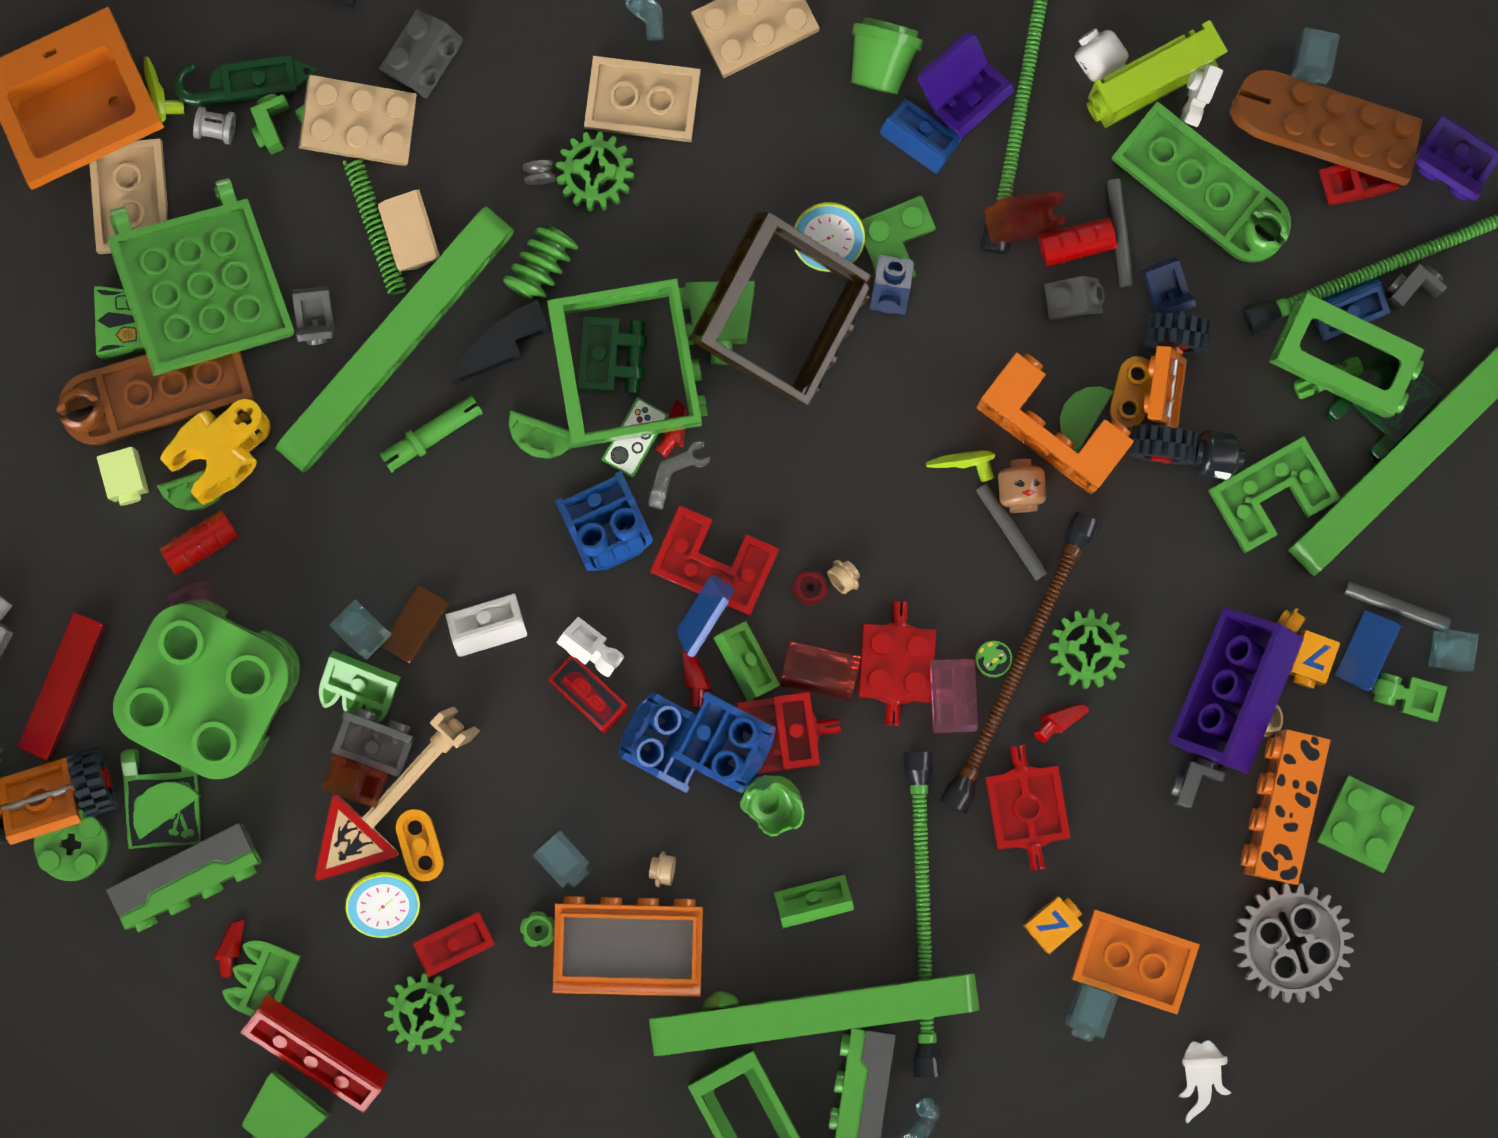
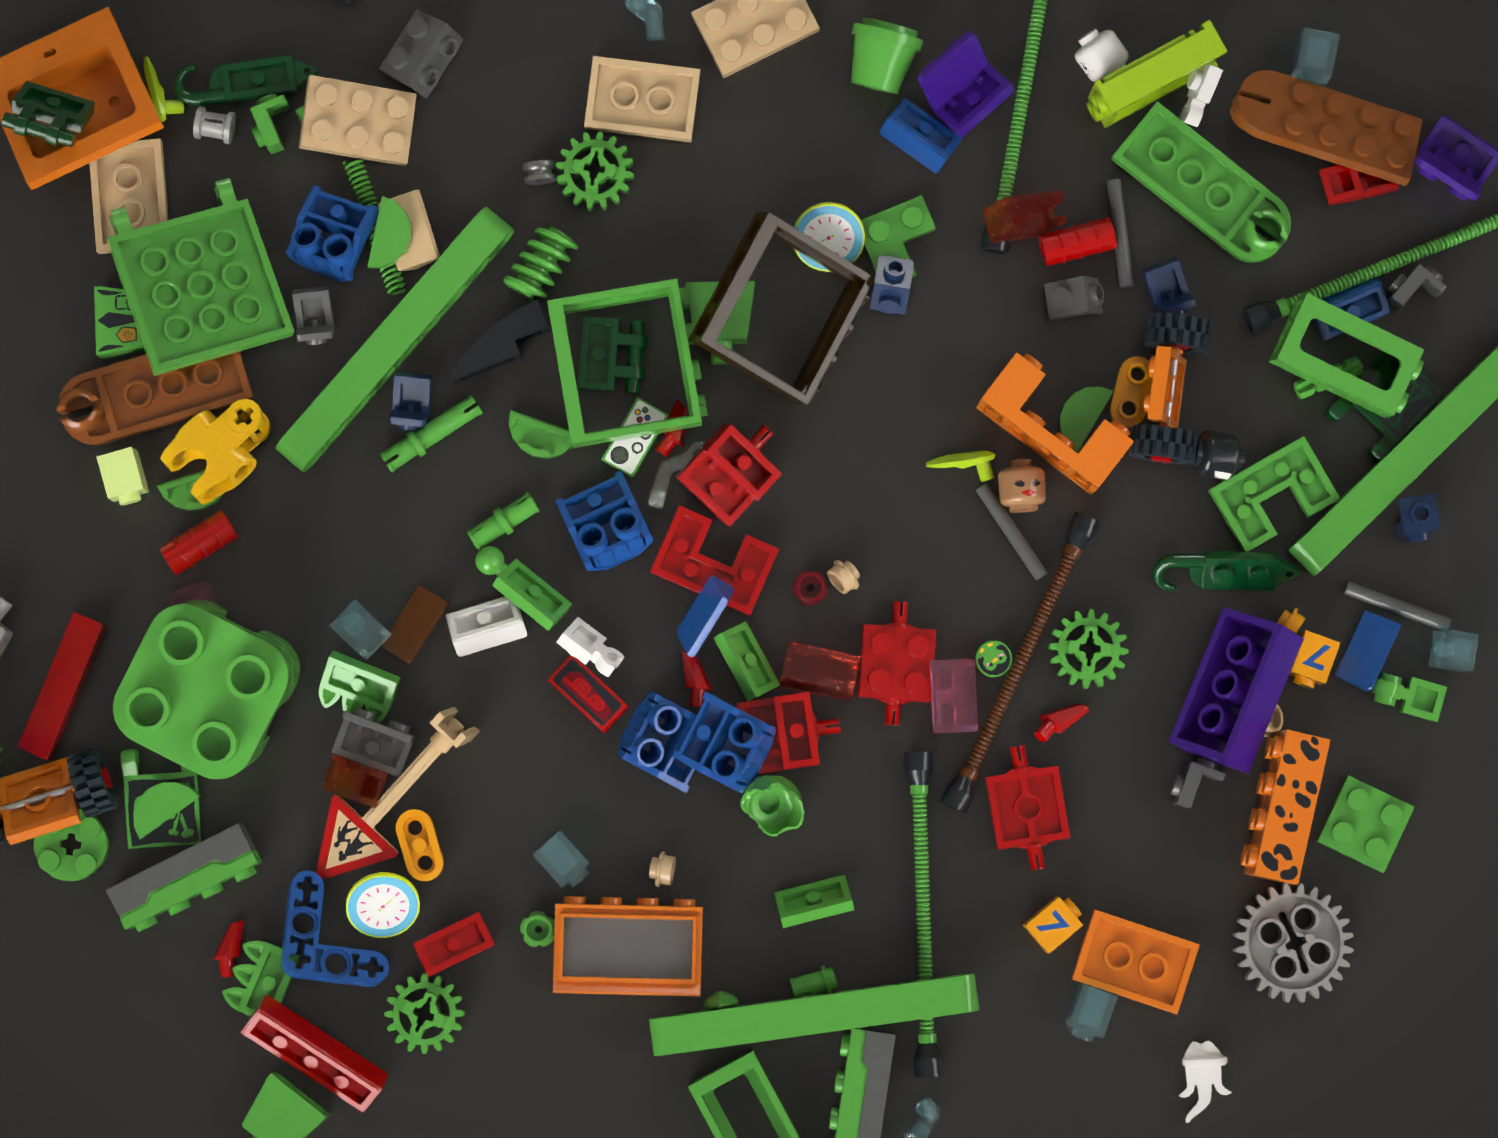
none -> dark green plate [2,81,95,147]
none -> blue beam [281,870,389,987]
none -> blue slope [286,185,379,282]
none -> bright green tile [368,196,412,268]
none -> dark blue bracket [389,372,432,430]
none -> bright green pin [467,492,540,550]
none -> bright green plate [475,546,572,631]
none -> red plate [675,423,782,527]
none -> bright green pin [790,965,838,997]
none -> dark green plate [1152,551,1300,591]
none -> dark blue bracket [1394,493,1441,543]

